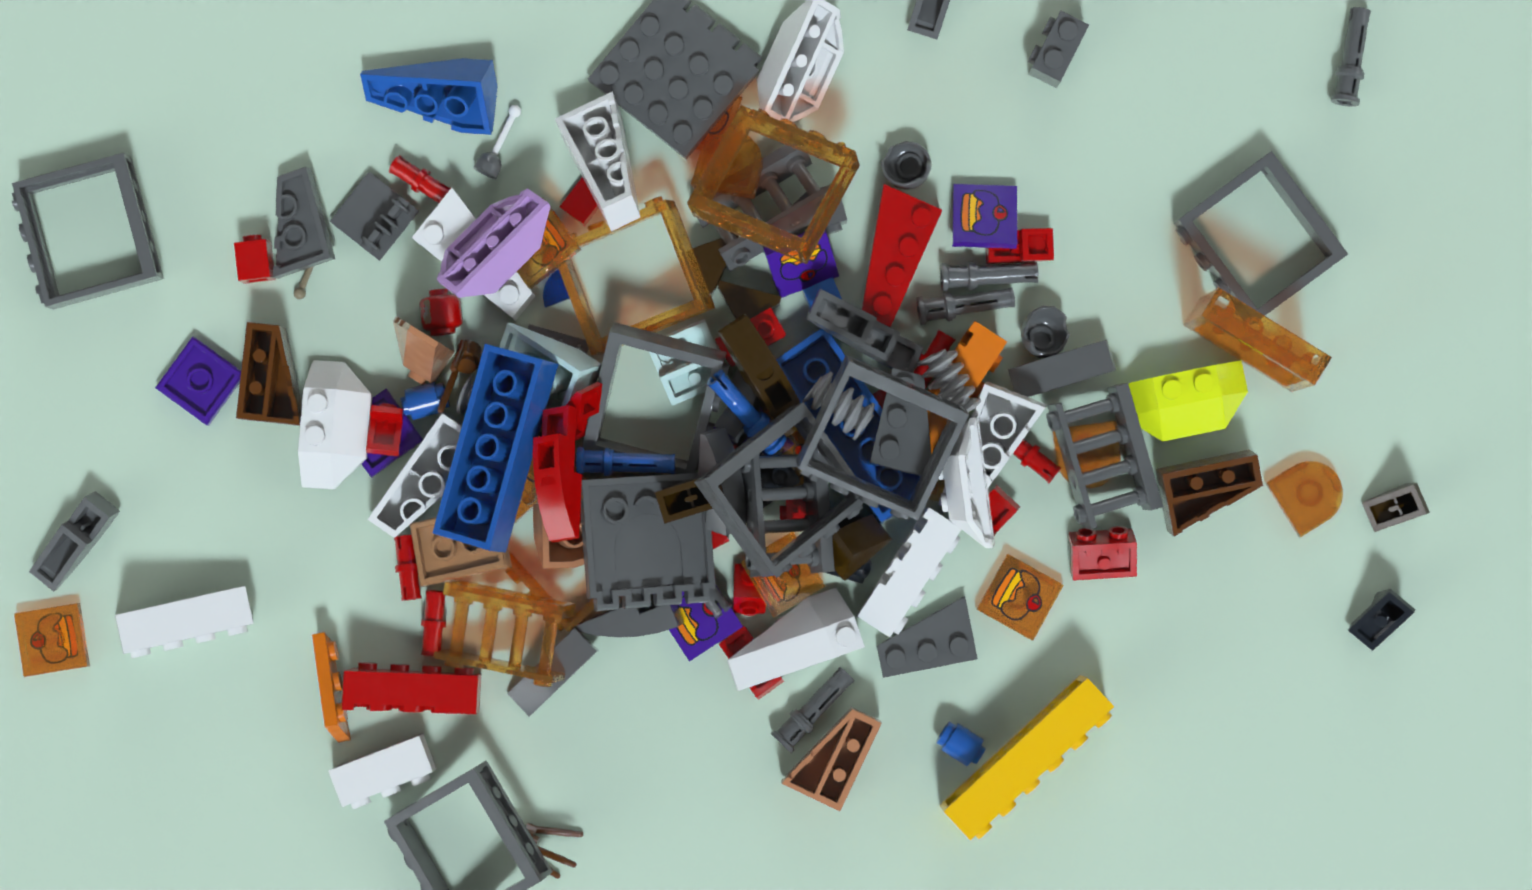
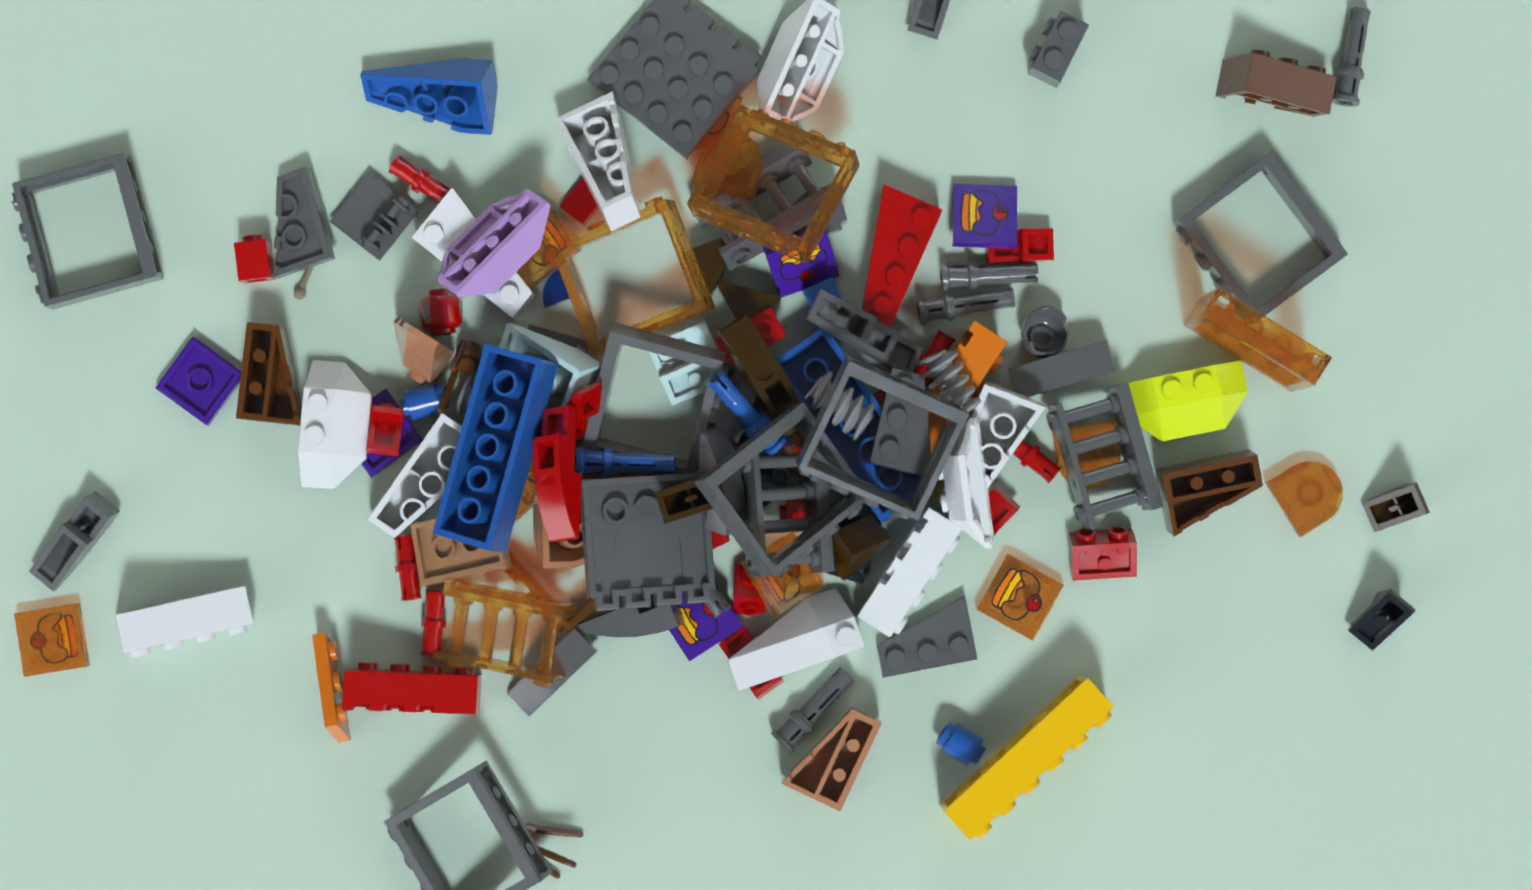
white brick [329,734,437,809] -> none
hinge [473,105,521,179] -> none
dark grey hair [881,141,932,190] -> none
none -> reddish brown wedge [1215,50,1337,117]

